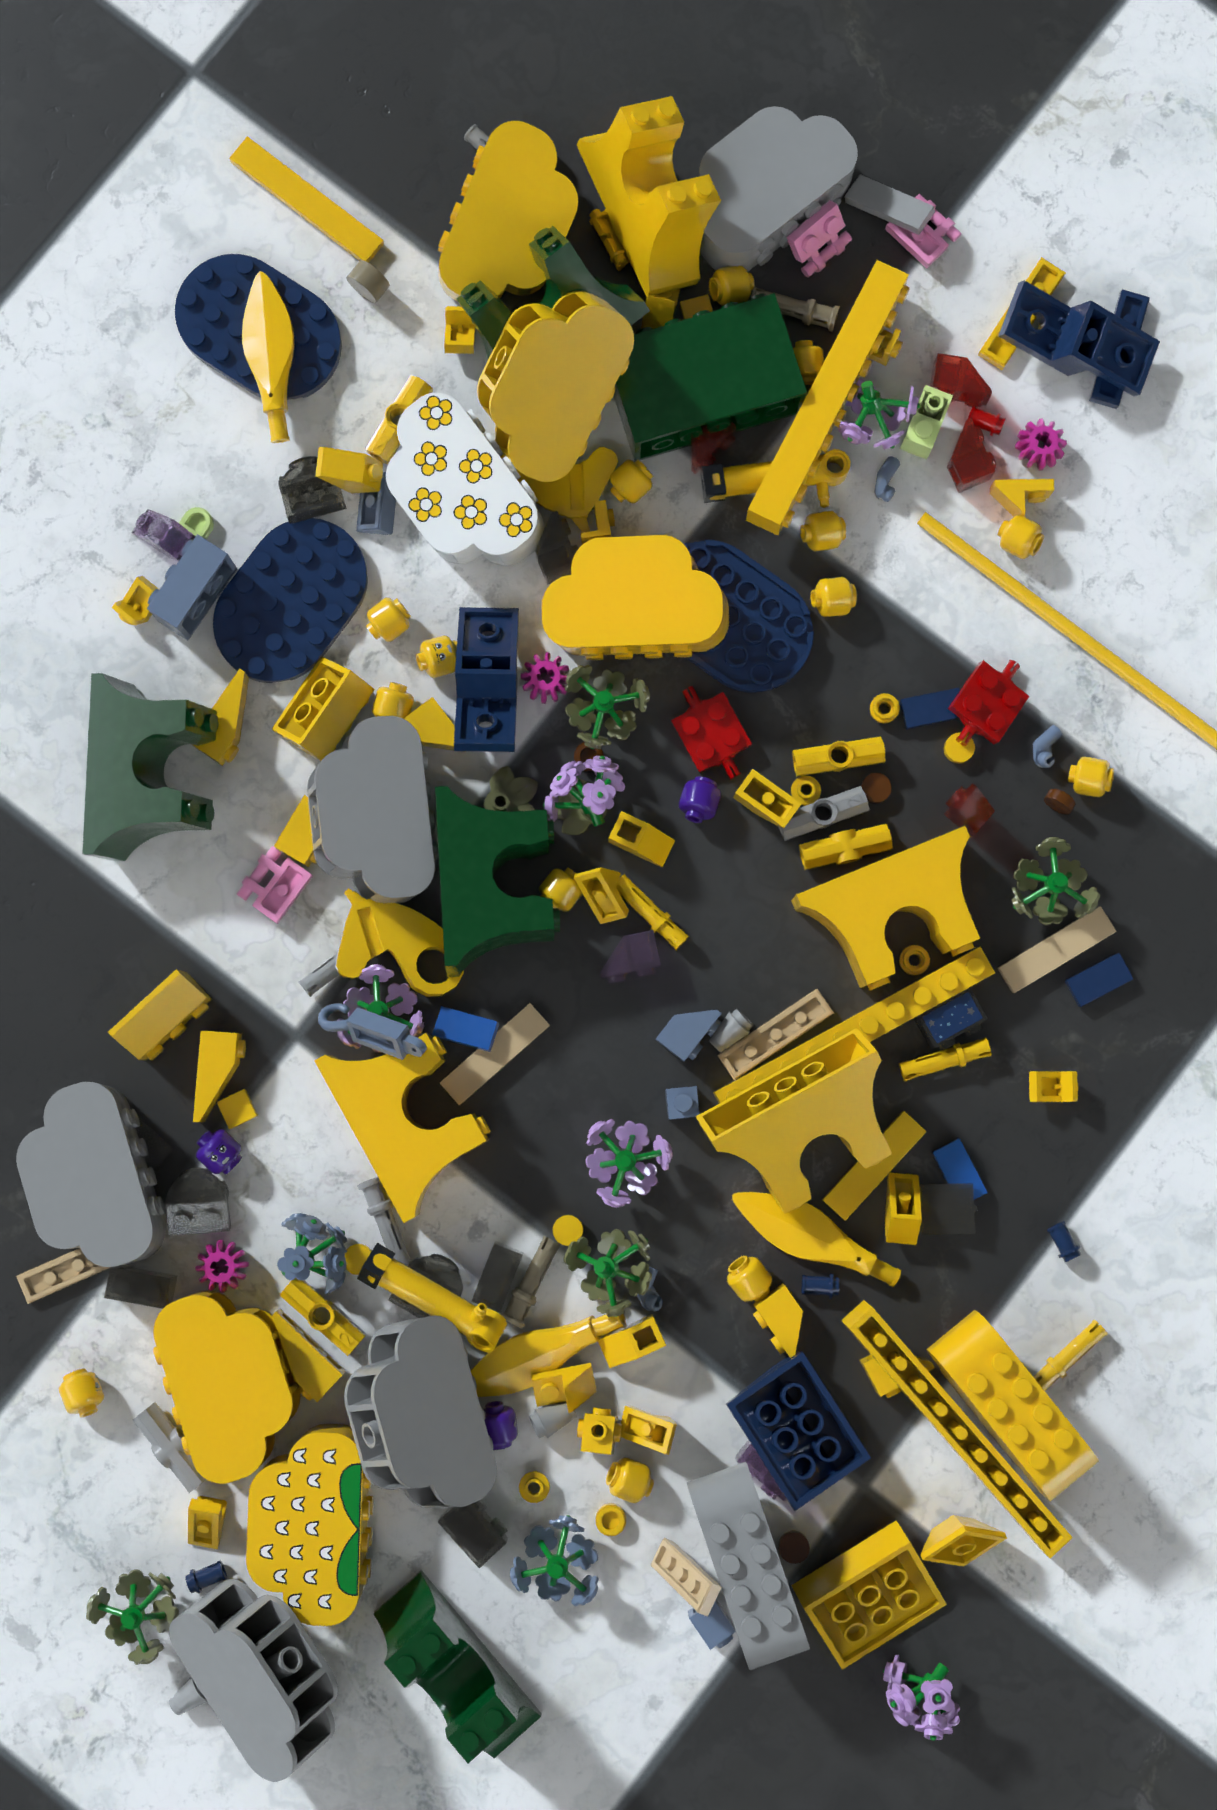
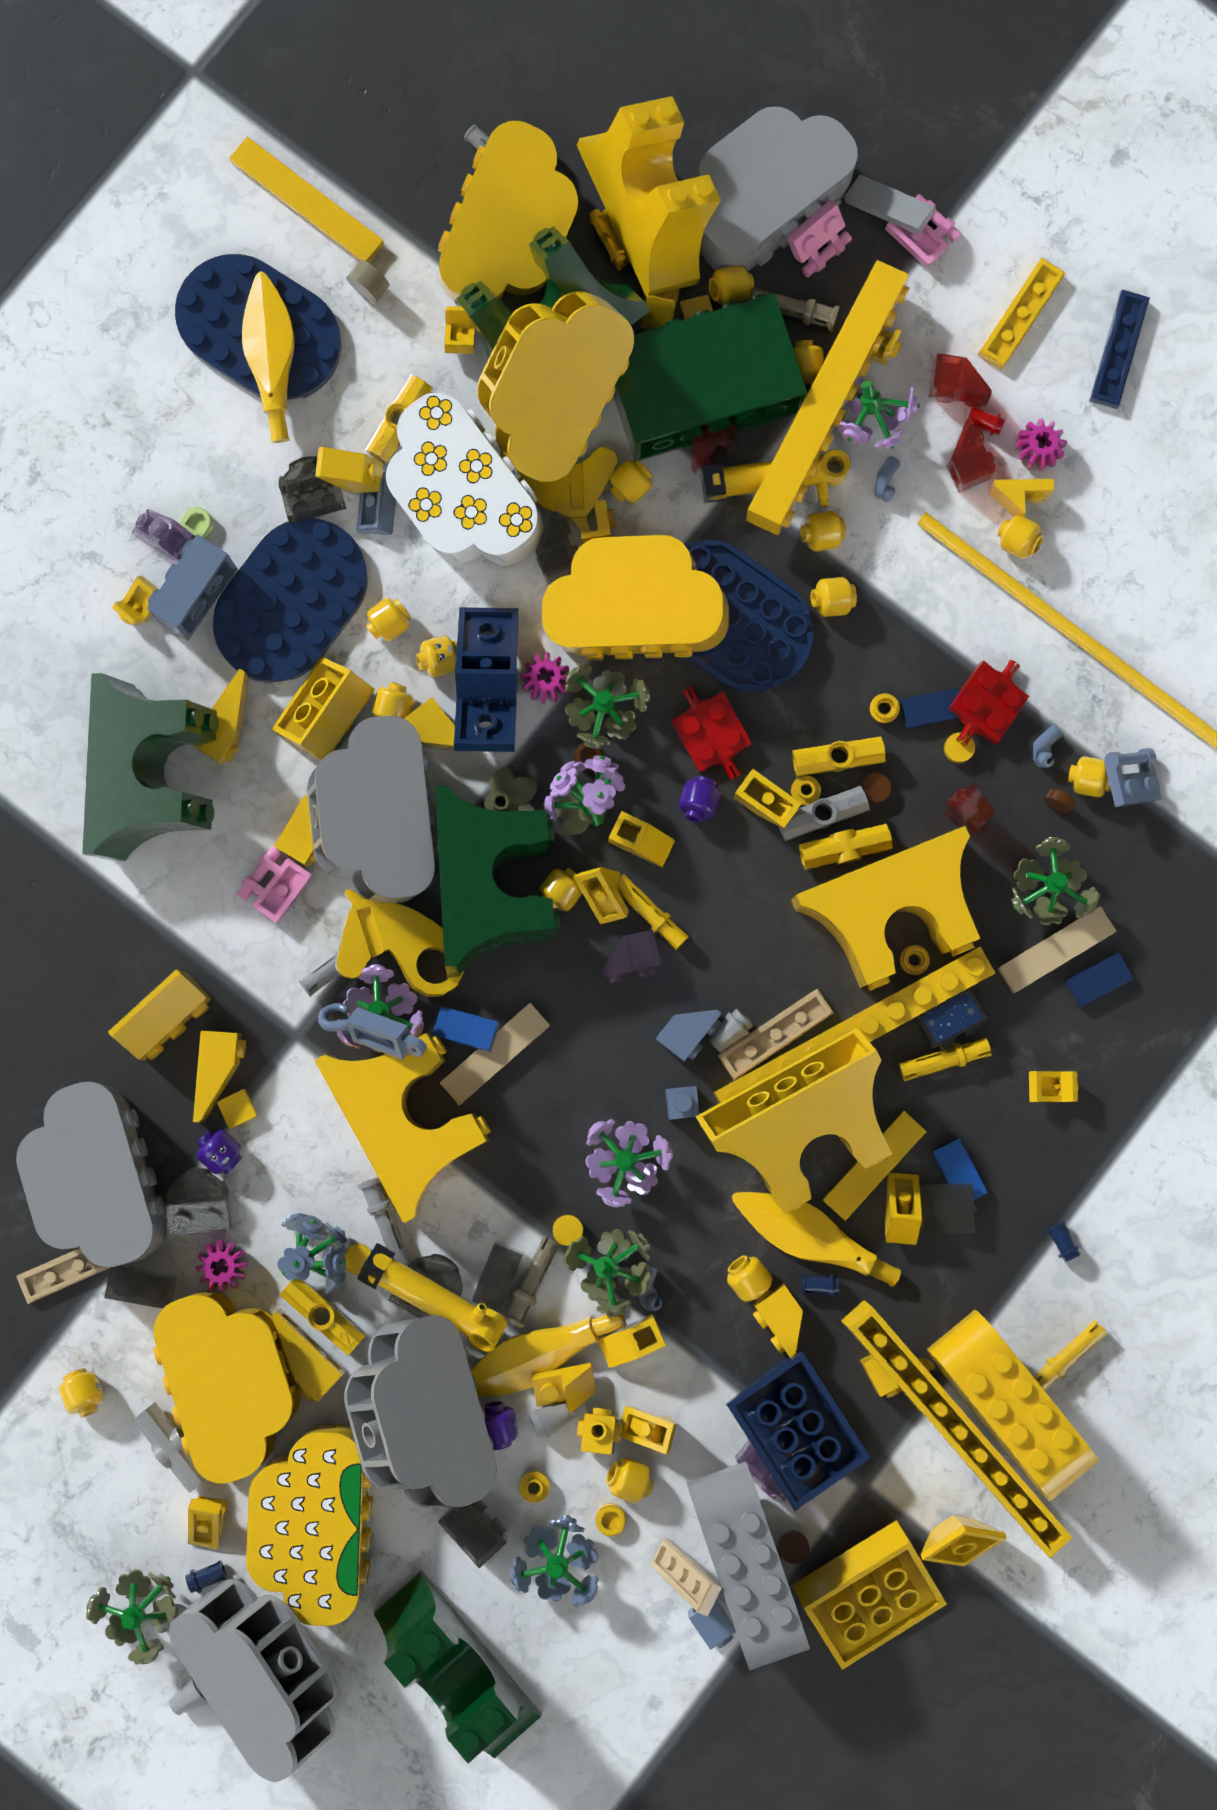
lavender plant [883,1655,960,1741] -> none
yellowish green slope [900,385,953,460] -> none
dark blue bracket [998,280,1160,397] -> none
none -> sand blue plate [1104,748,1162,807]

